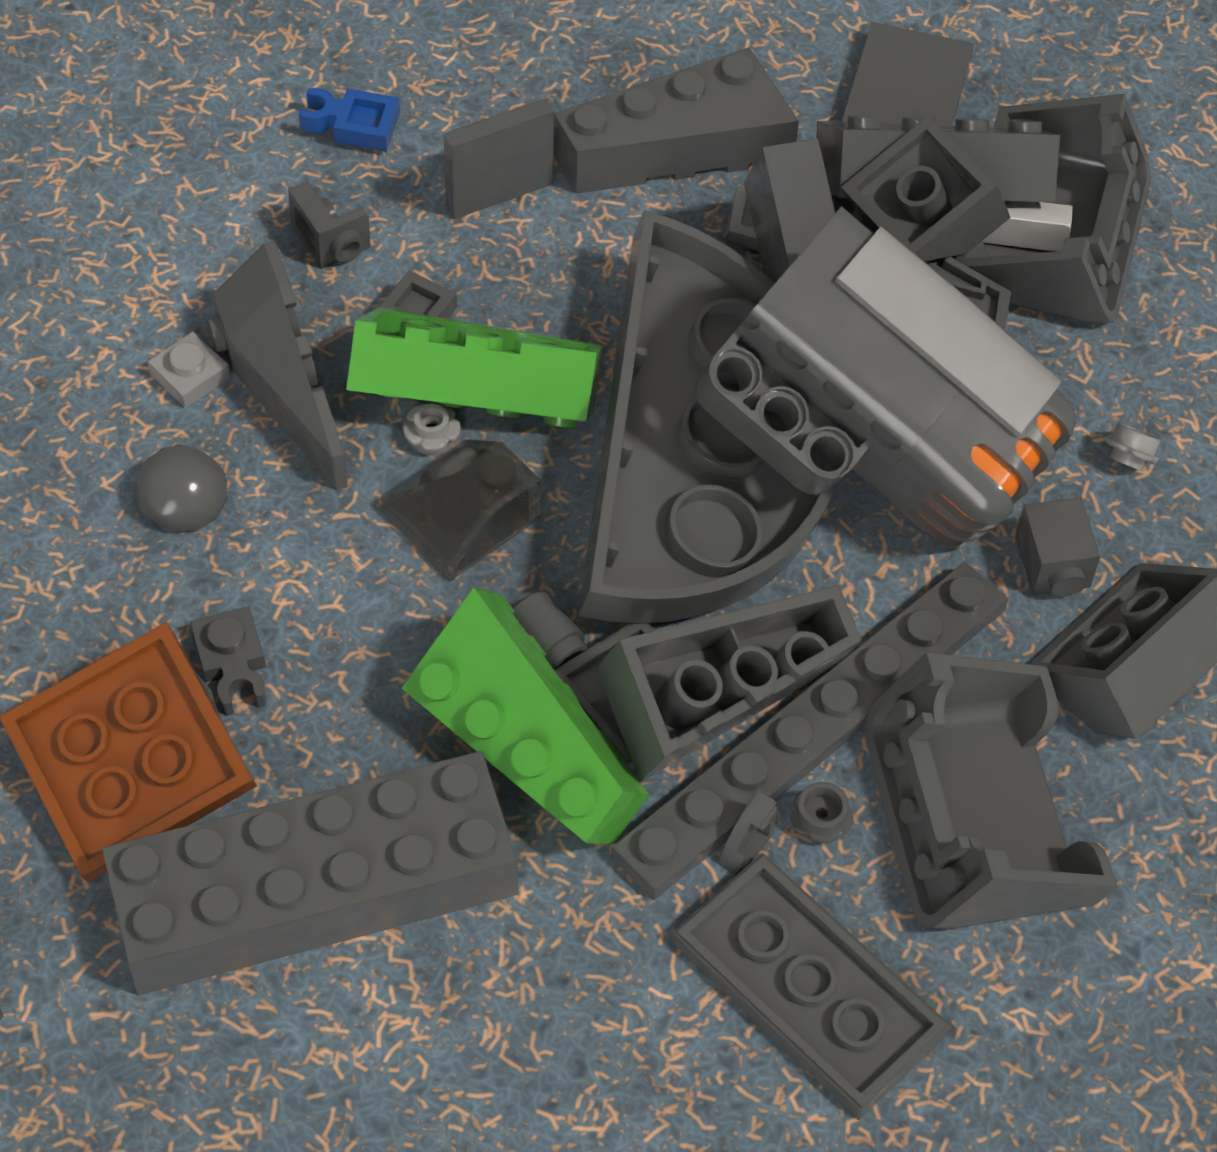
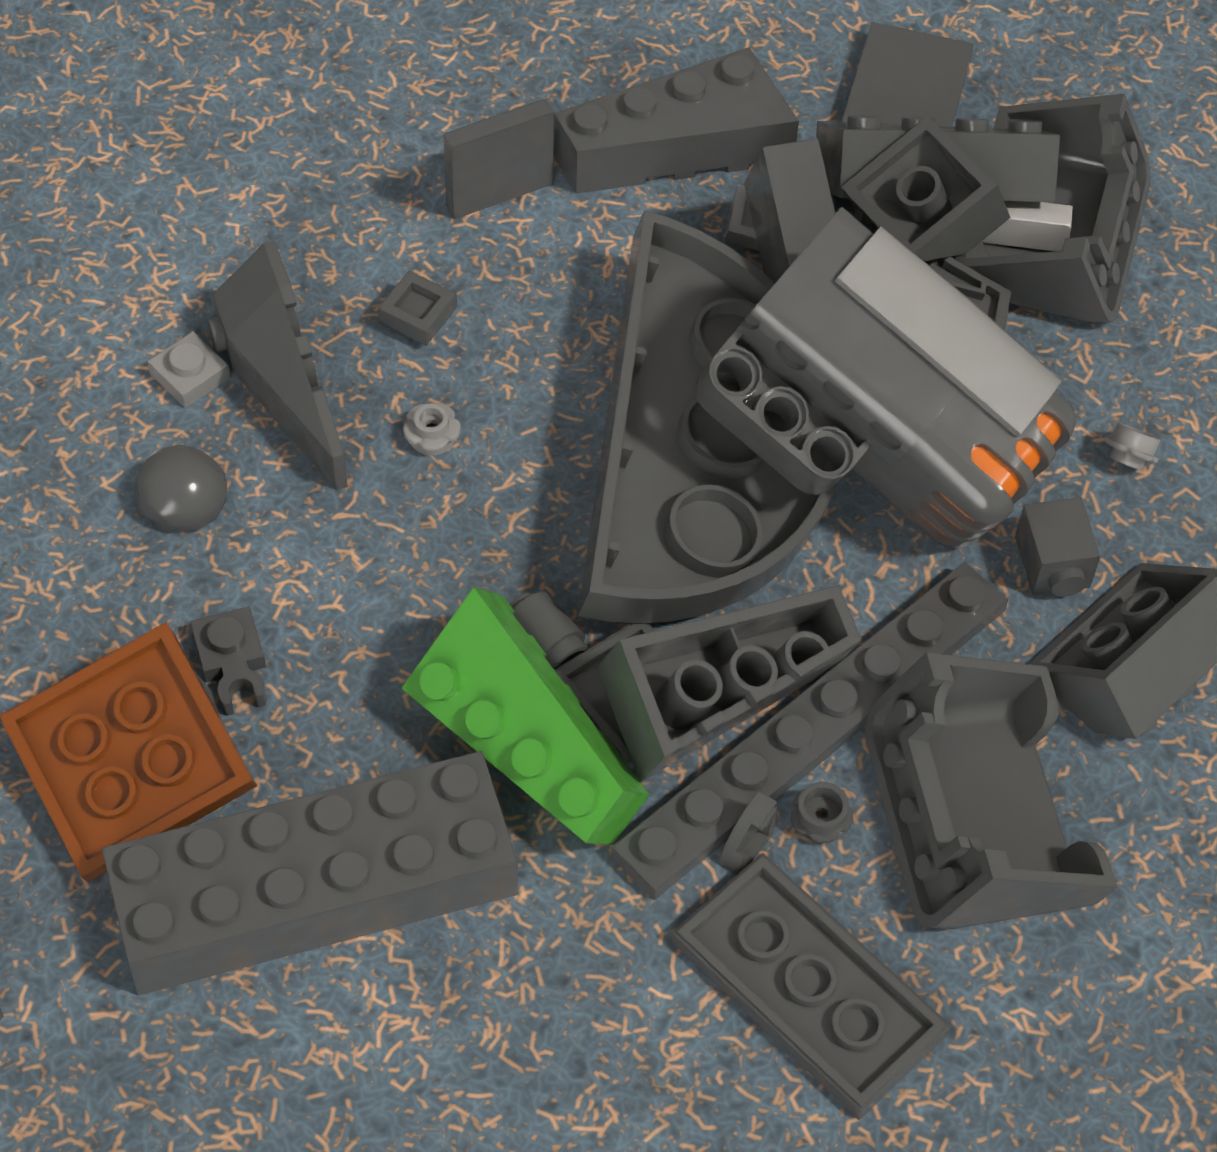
dark grey bracket [288,181,370,269] -> none
blue plate [299,88,400,152] -> none
bright green wedge [346,307,604,428] -> none
clear smoke slope [374,439,541,582] -> none

